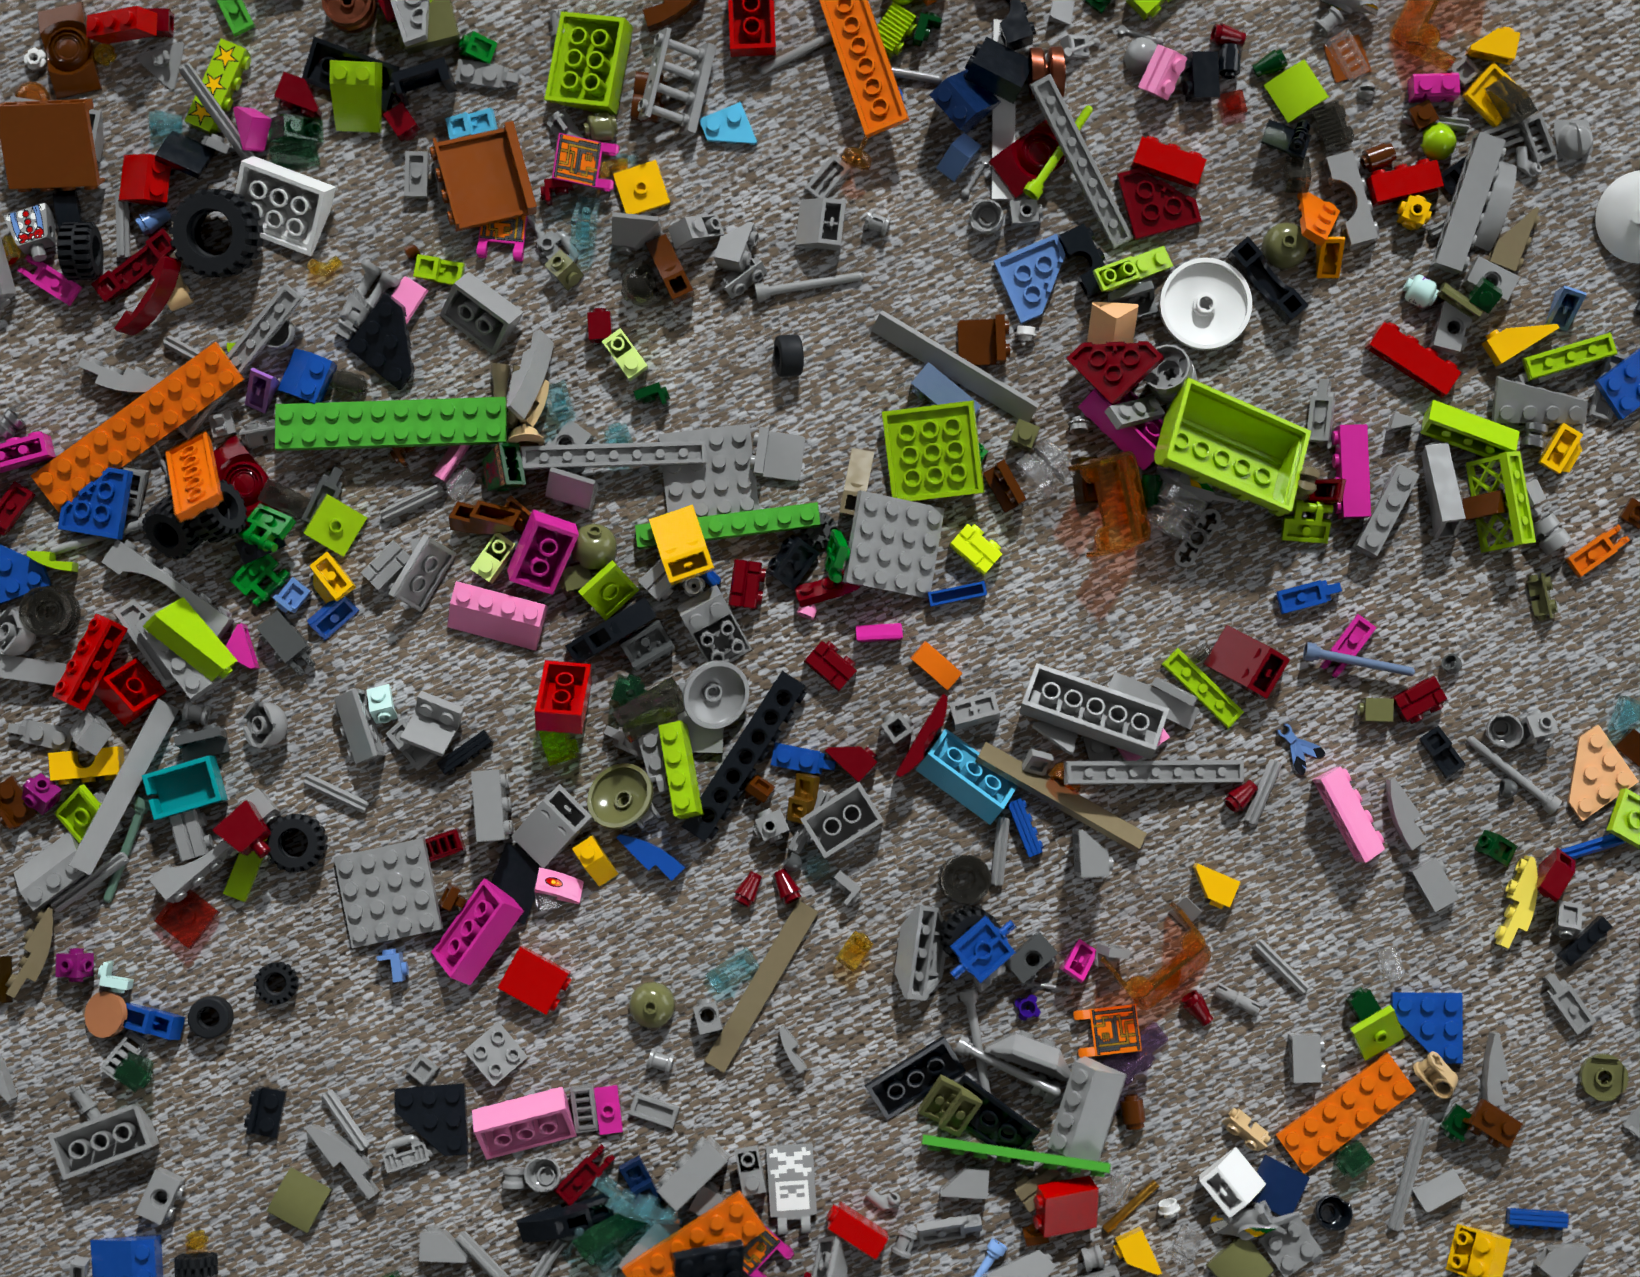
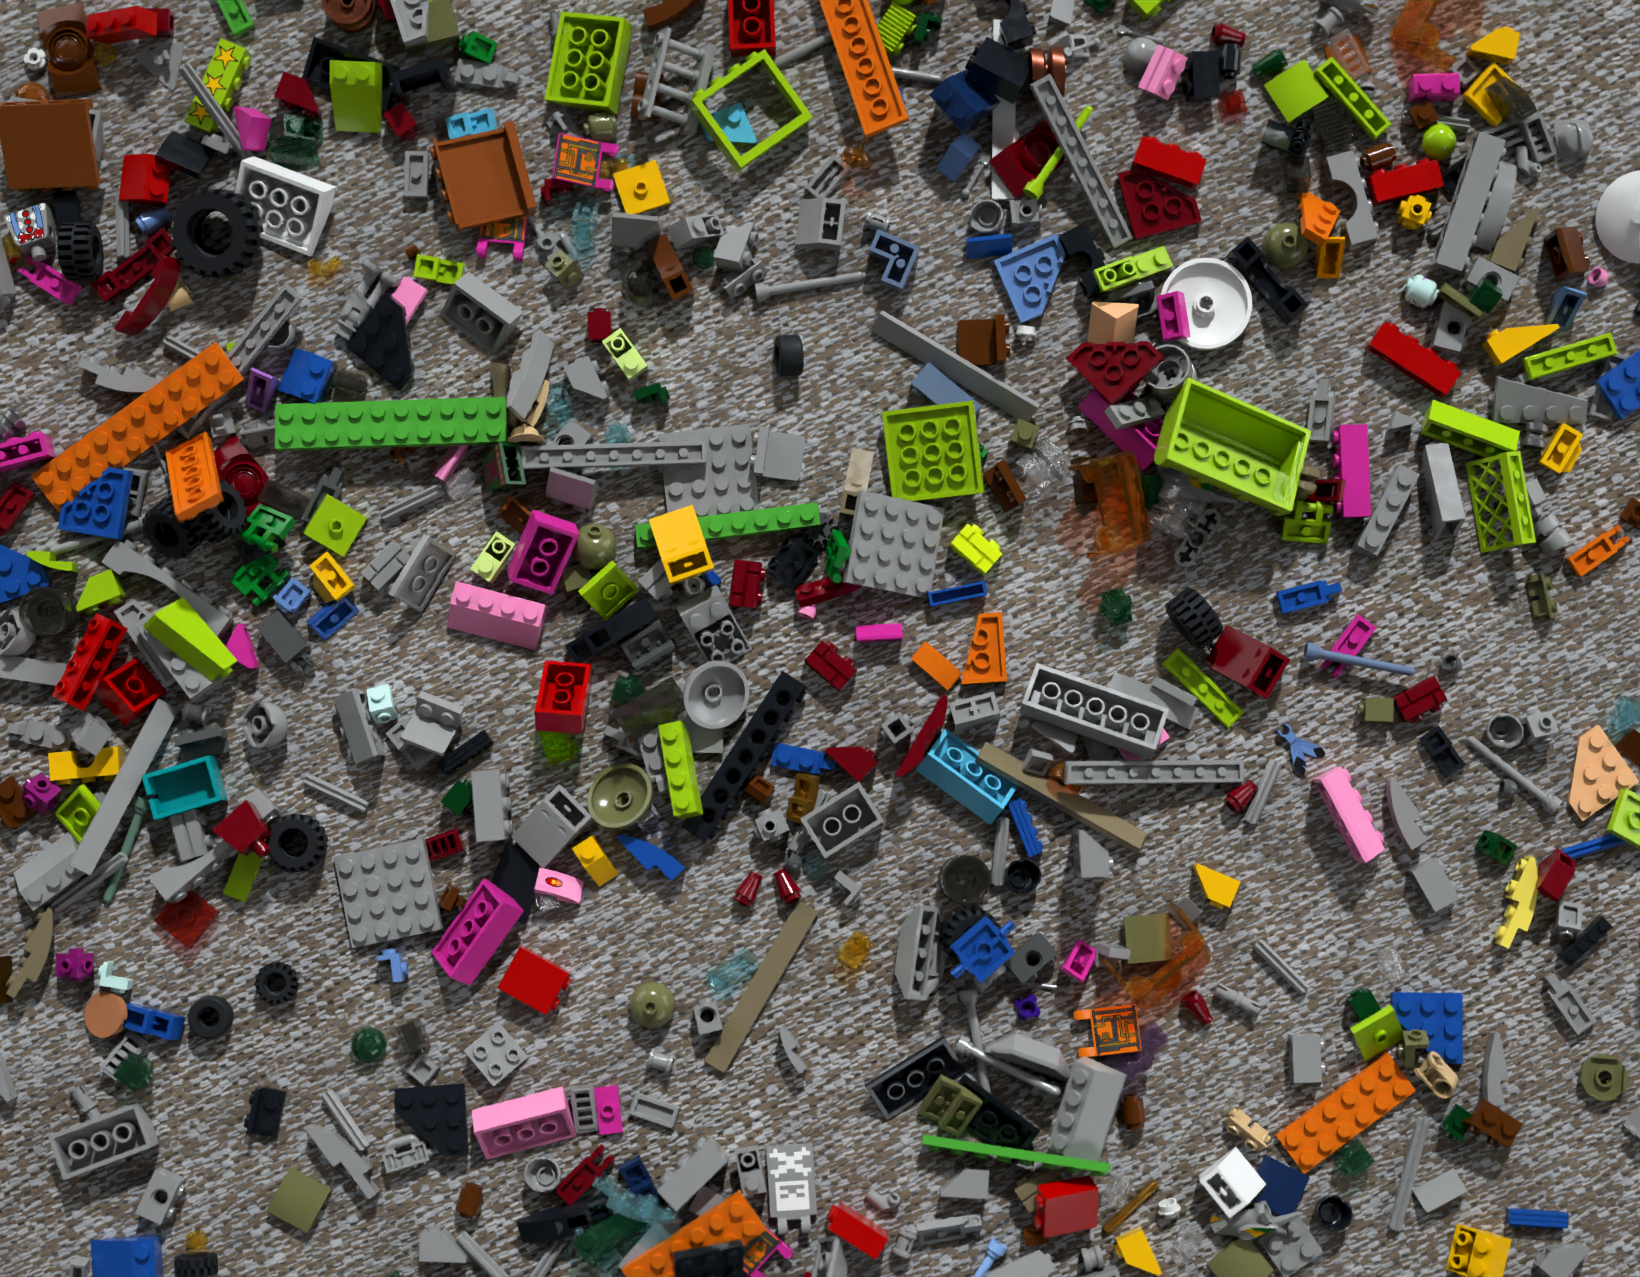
clear light blue cone [149,109,183,133] -> none
reddish brown slope [449,500,522,534] -> none
light grey wheel [502,1167,525,1189] -> none
reddish brown slope [1462,490,1507,521] -> none
none -> lime slope [76,569,126,615]
none -> clear green hair [350,1026,387,1063]
none -> clear smoke brick [395,1018,431,1056]
none -> dark green brick [440,779,473,816]
none -> reddish brown brick [455,1182,484,1219]
none -> light grey slope [563,356,611,402]
none -> lime window [688,49,813,173]
none -> clear green plate [692,246,715,269]
none -> sand blue brick [868,229,920,294]
none -> orange wing [961,612,1007,685]
none -> blue slope [965,233,1012,259]
none -> black hair [1004,858,1042,894]
none -> clear green brick [1098,587,1133,628]
none -> olive slope [1123,913,1172,964]
none -> dark pink slope [1156,291,1190,341]
none -> black tyre [1165,587,1224,650]
none -> lime brick [1313,56,1392,141]
none -> olive bracket [1398,1029,1429,1068]
none -> reddish brown slope [1544,227,1590,282]
none -> bright pink hinge [1588,267,1609,287]

